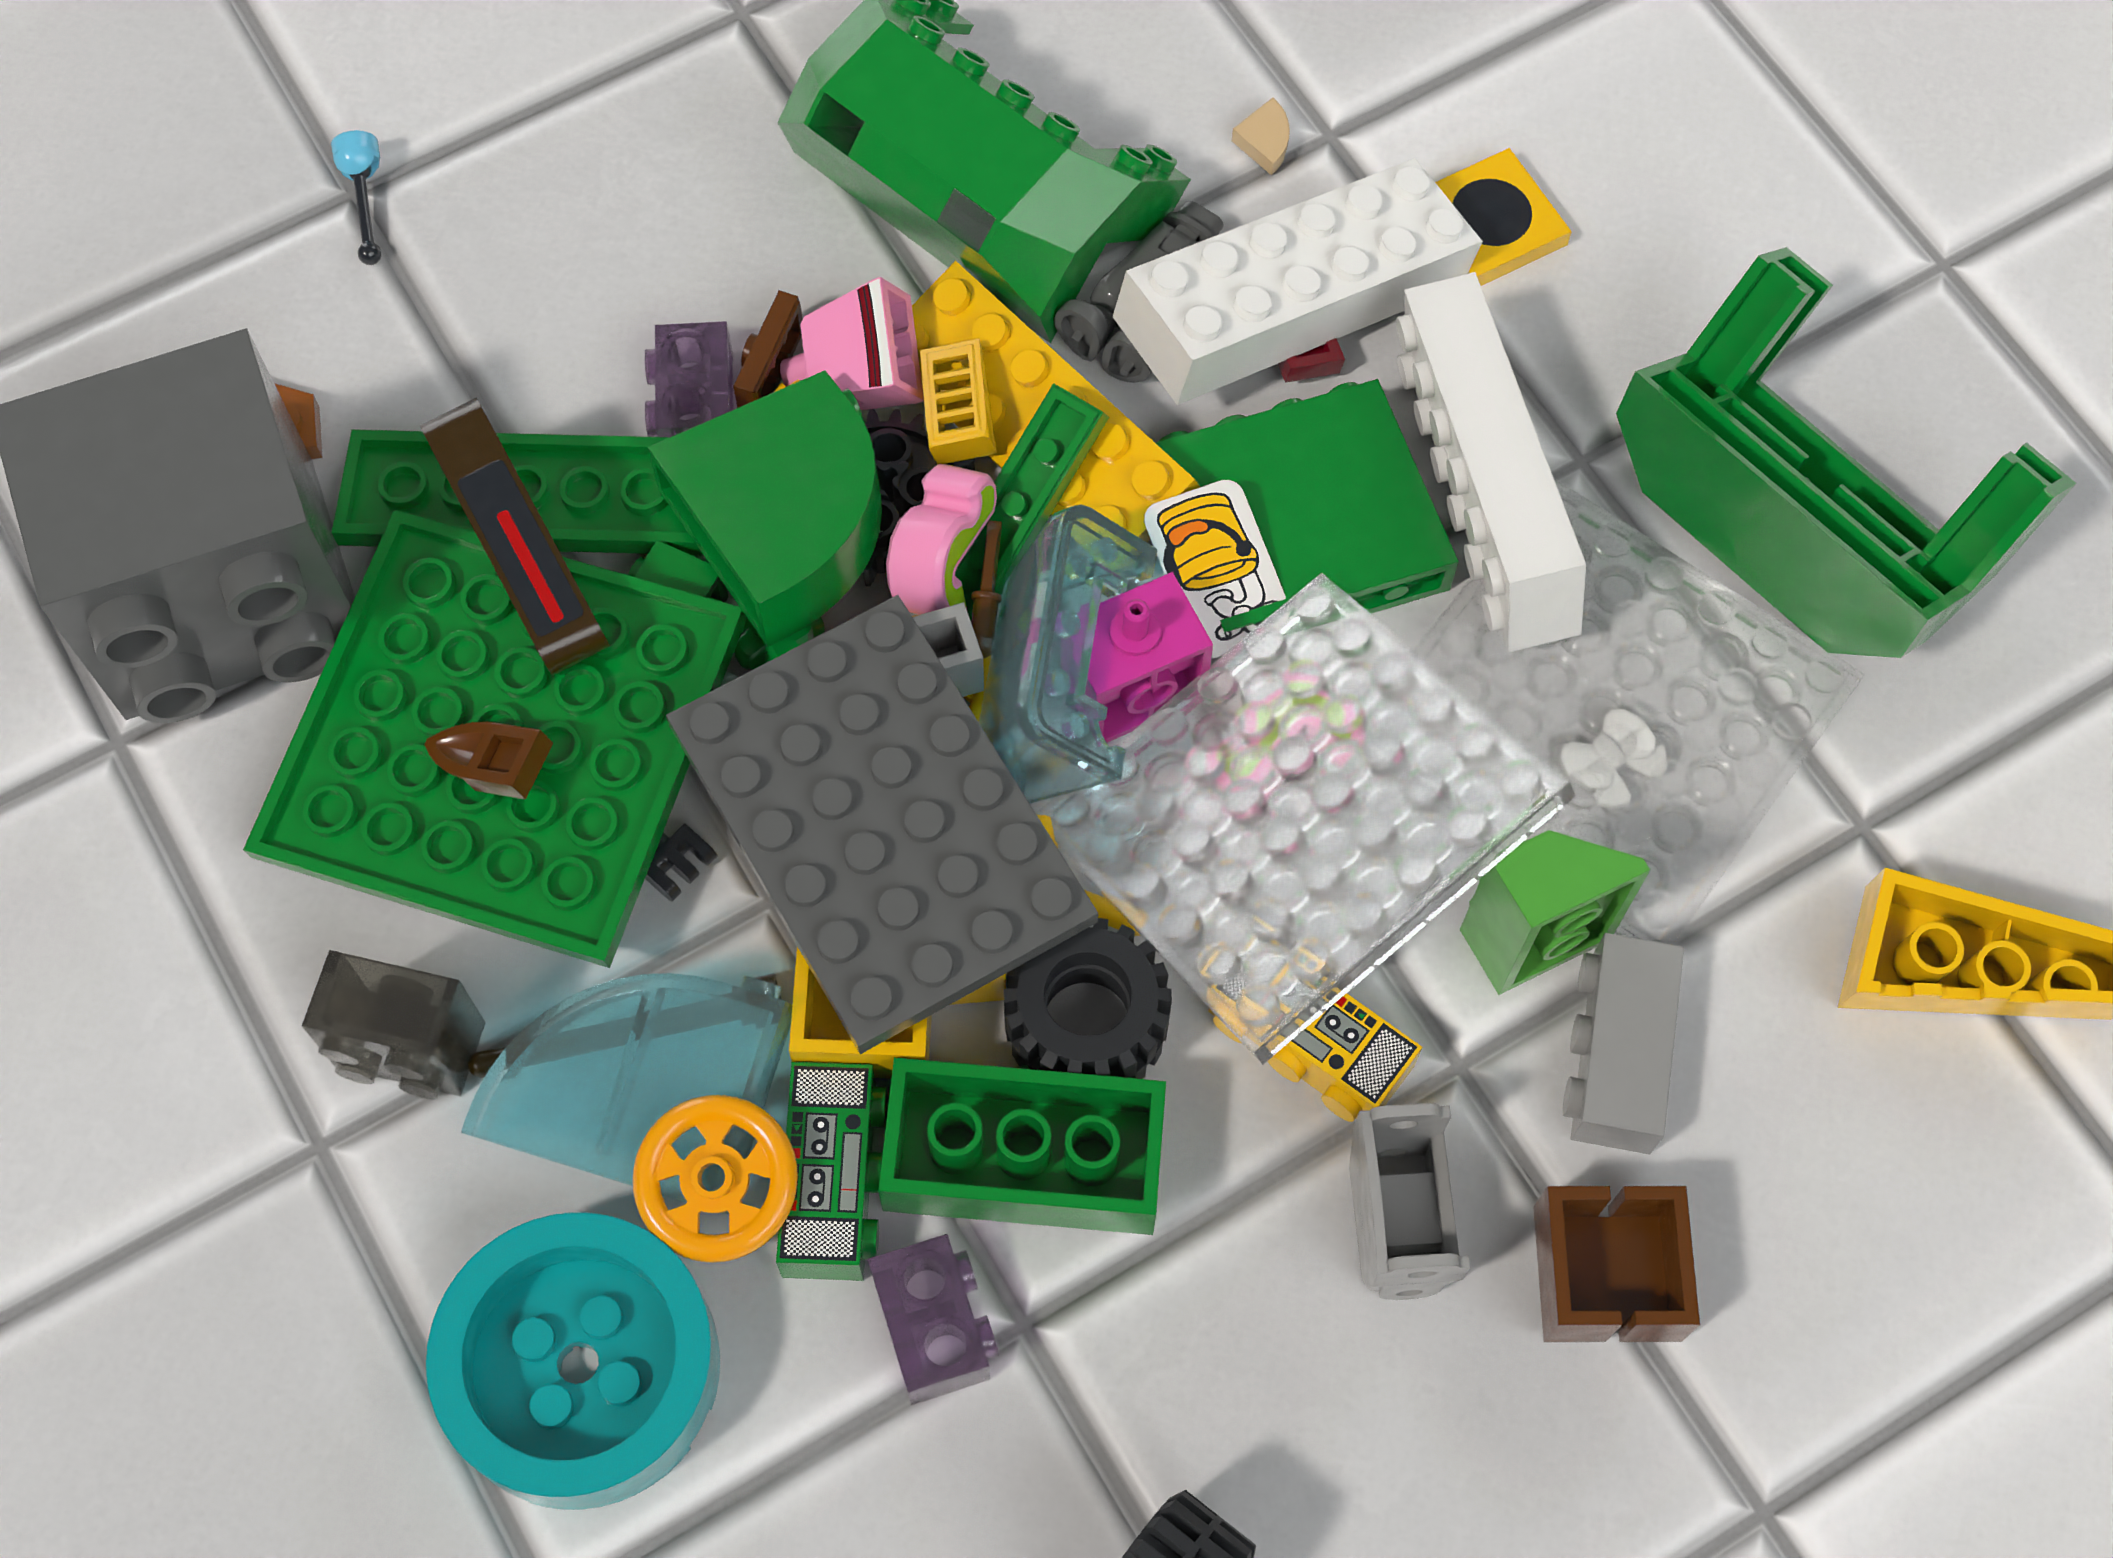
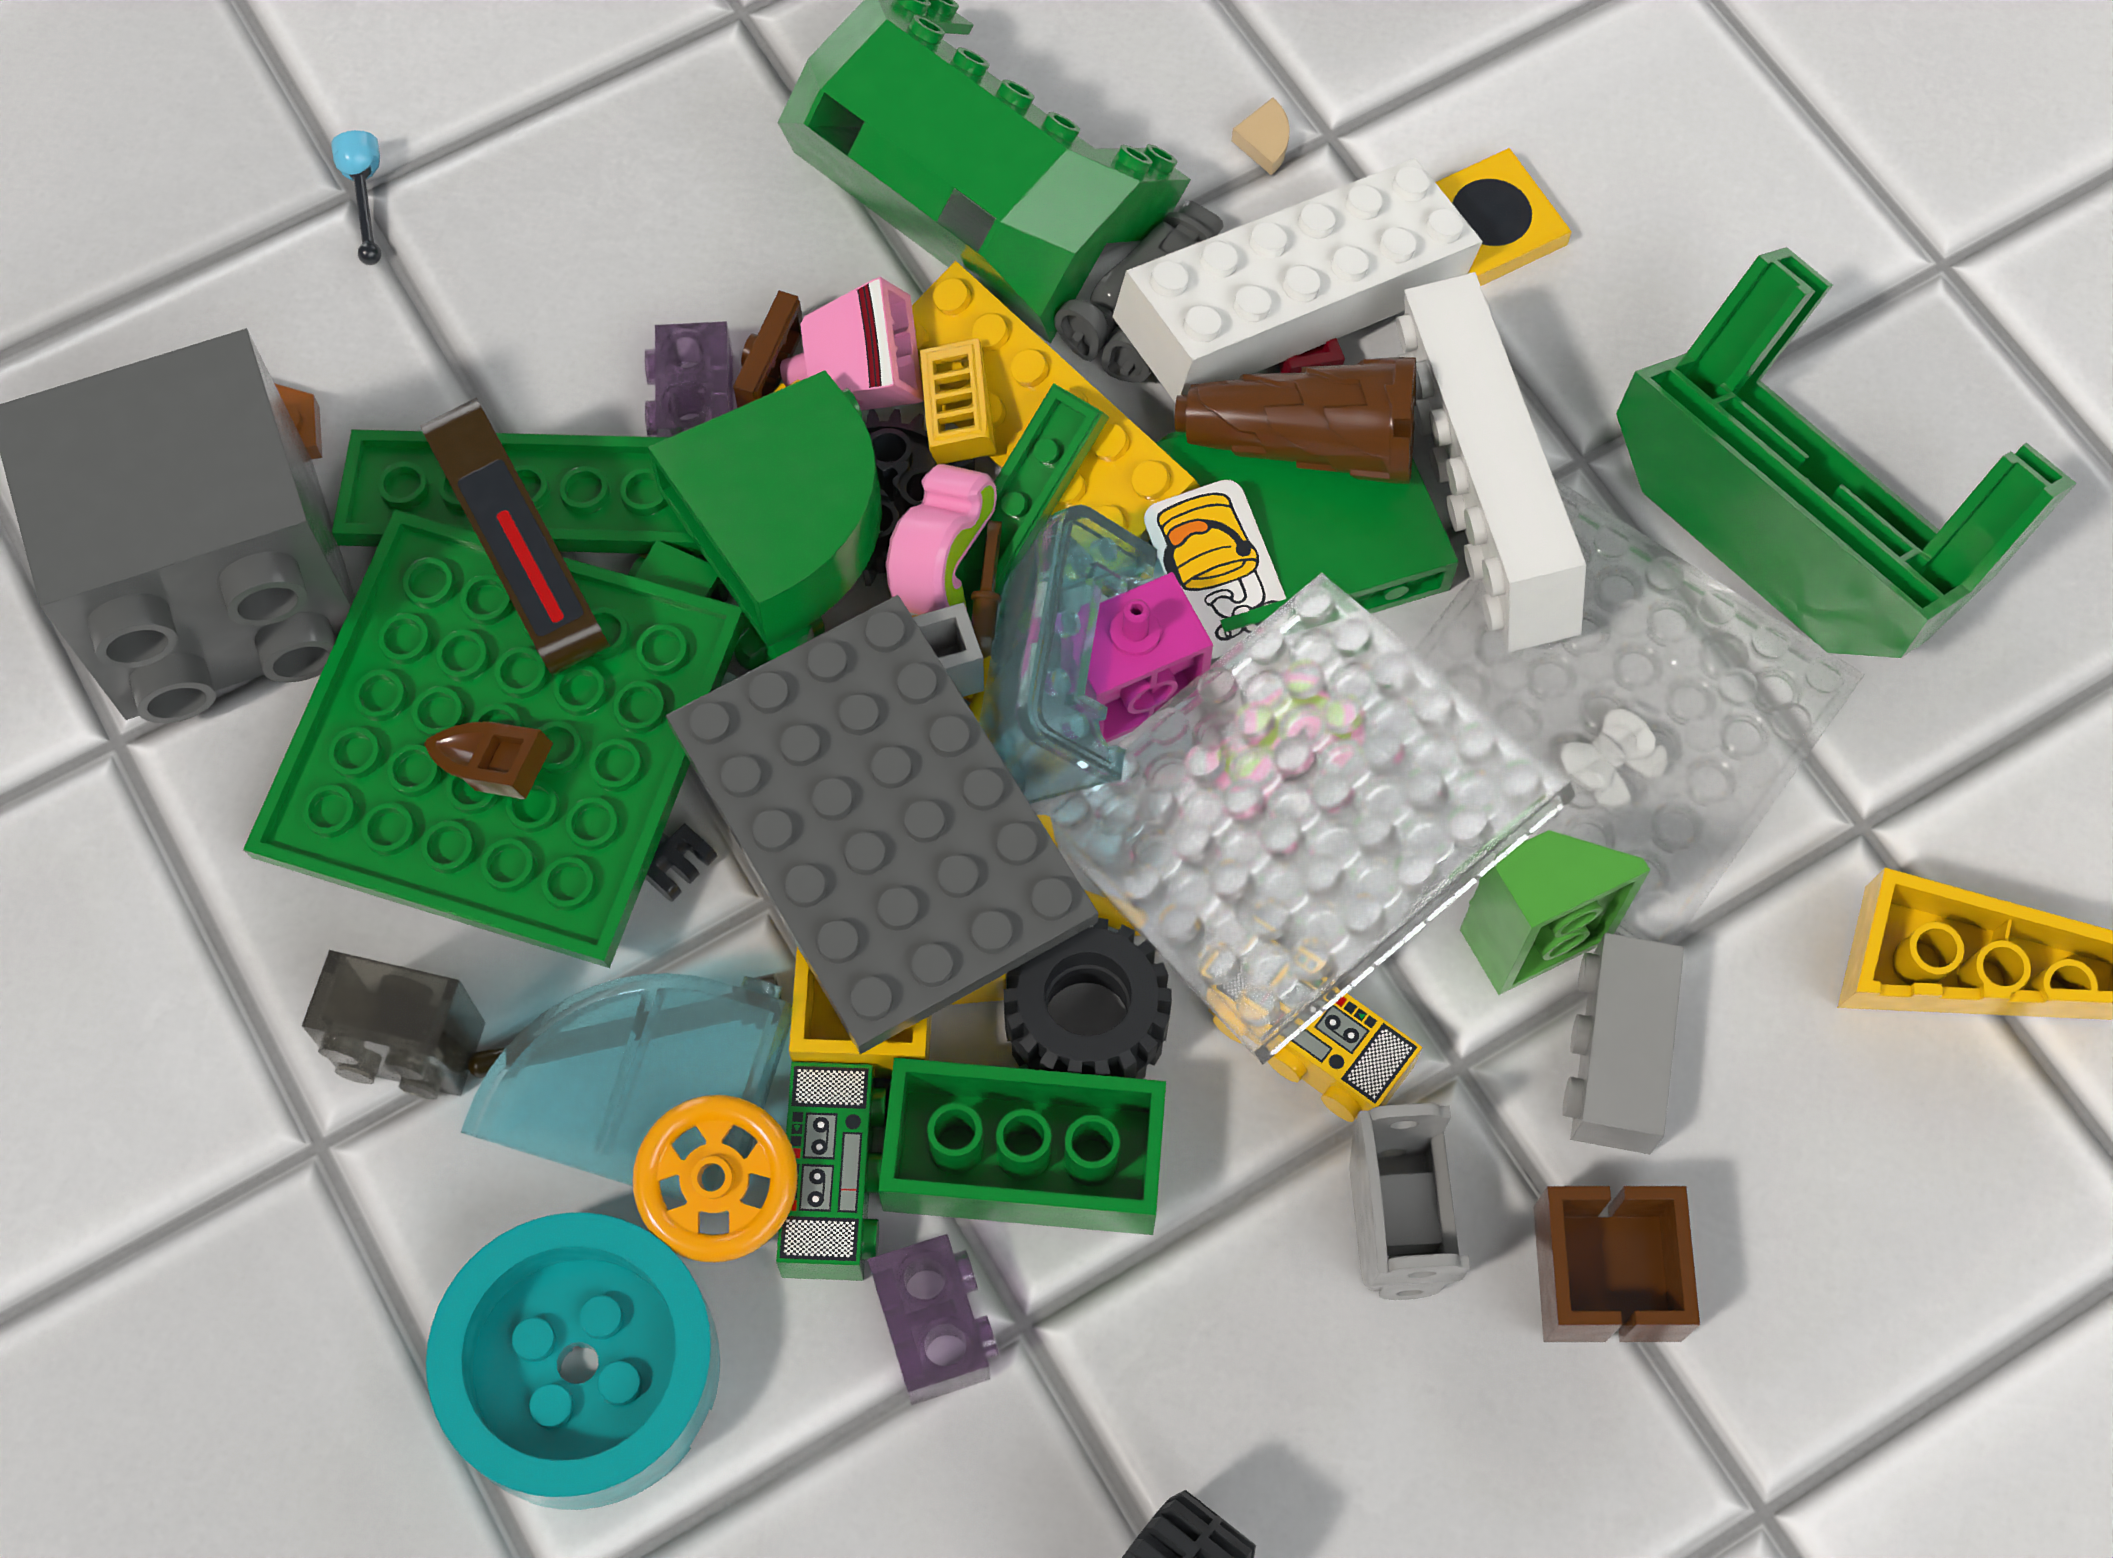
none -> reddish brown cone [1175,357,1417,484]

